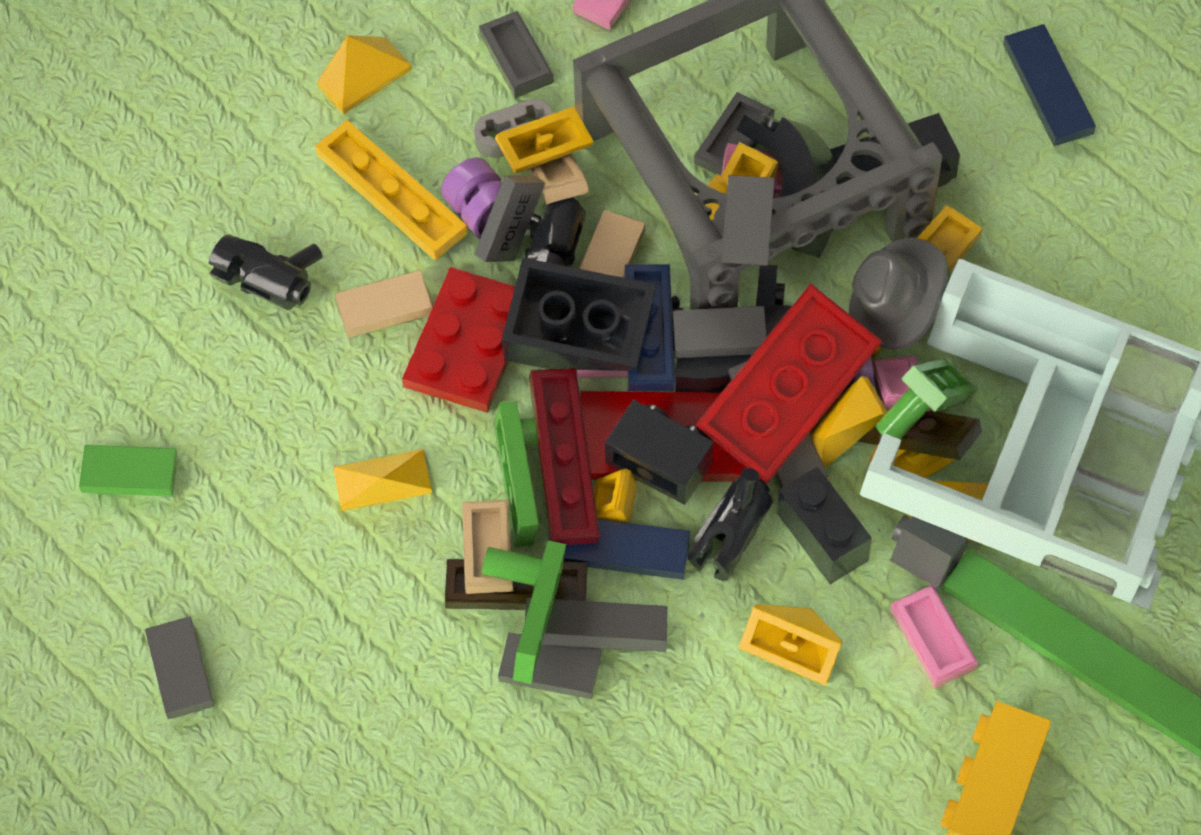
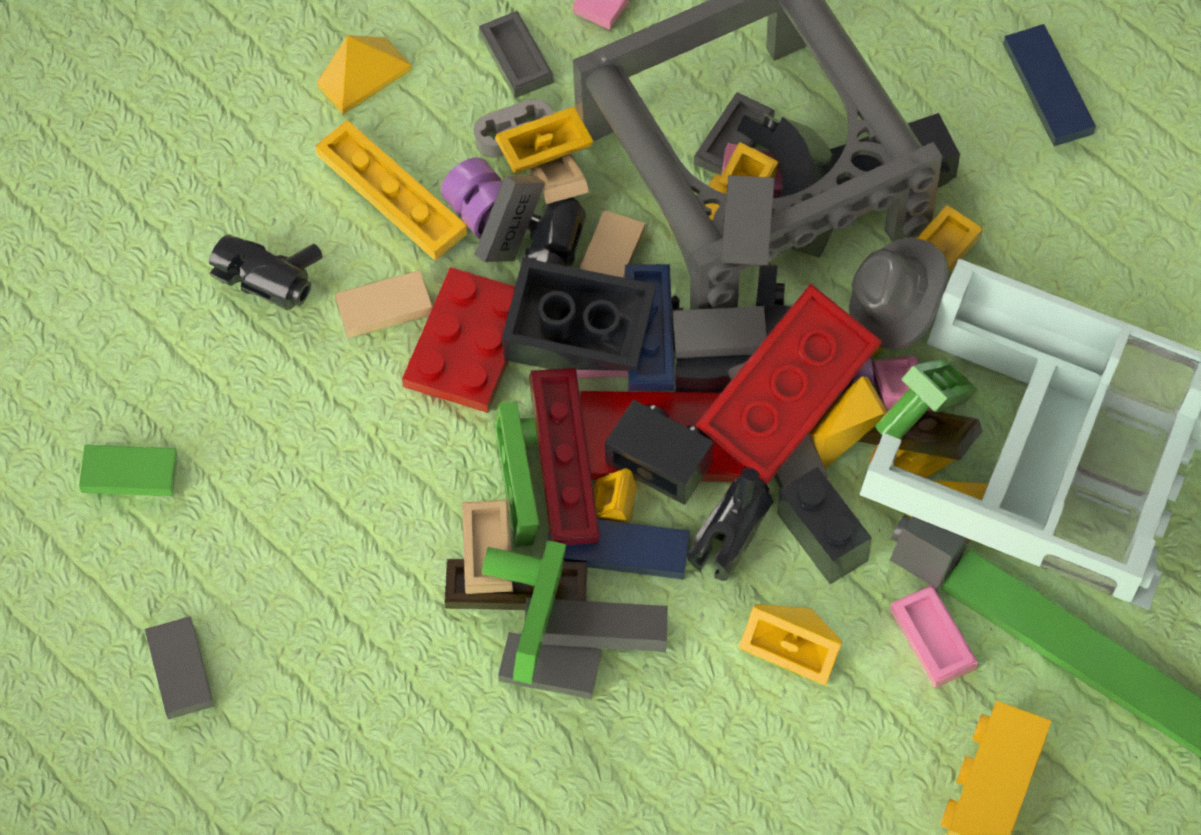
yellow slope [333,449,432,511] -> none

